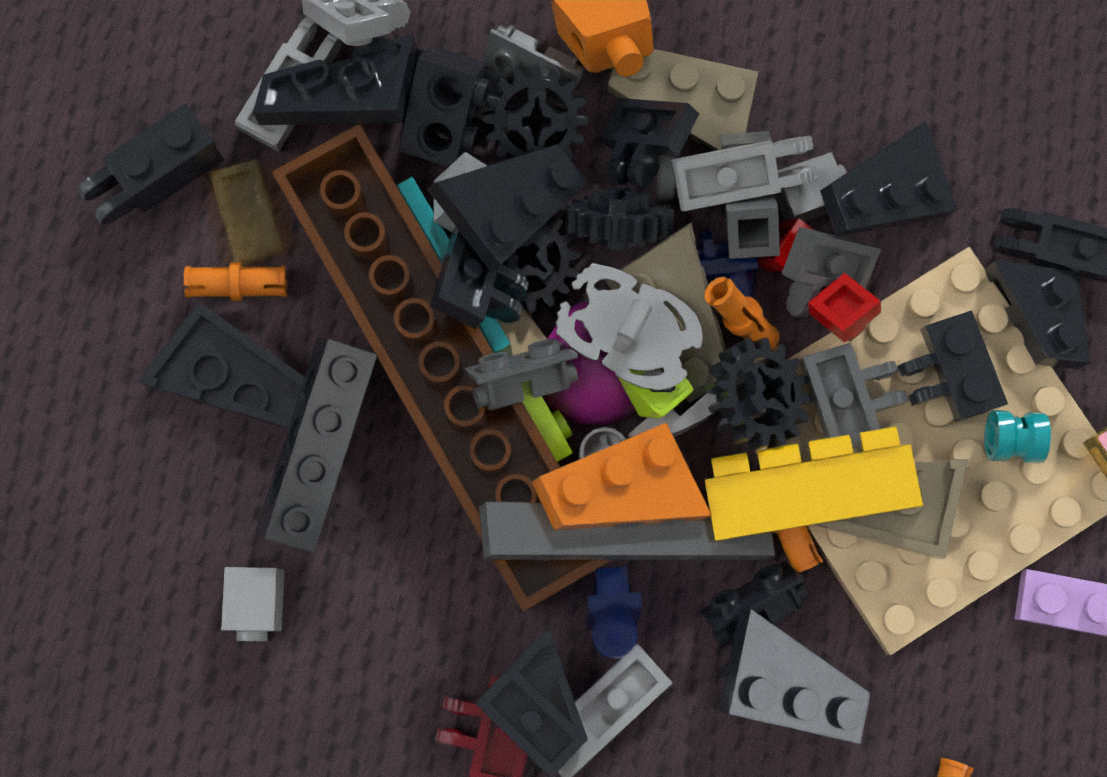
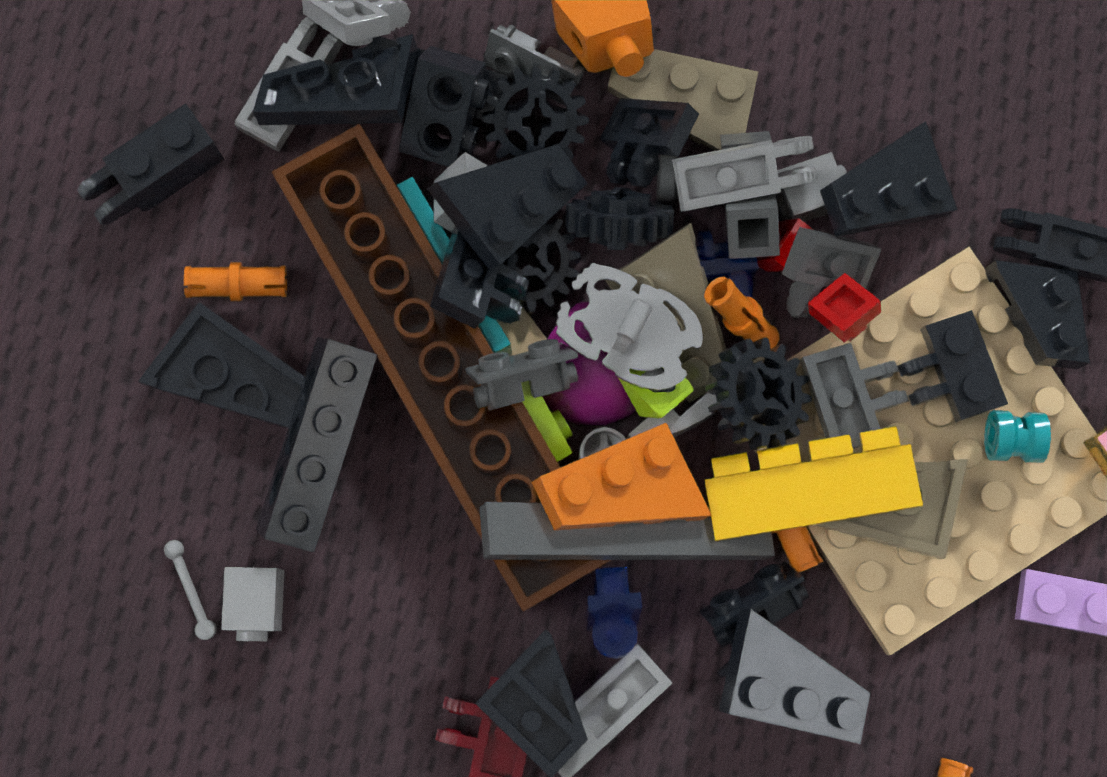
clear yellow tile [209,159,285,265] -> none
none -> light grey hinge [164,540,217,640]

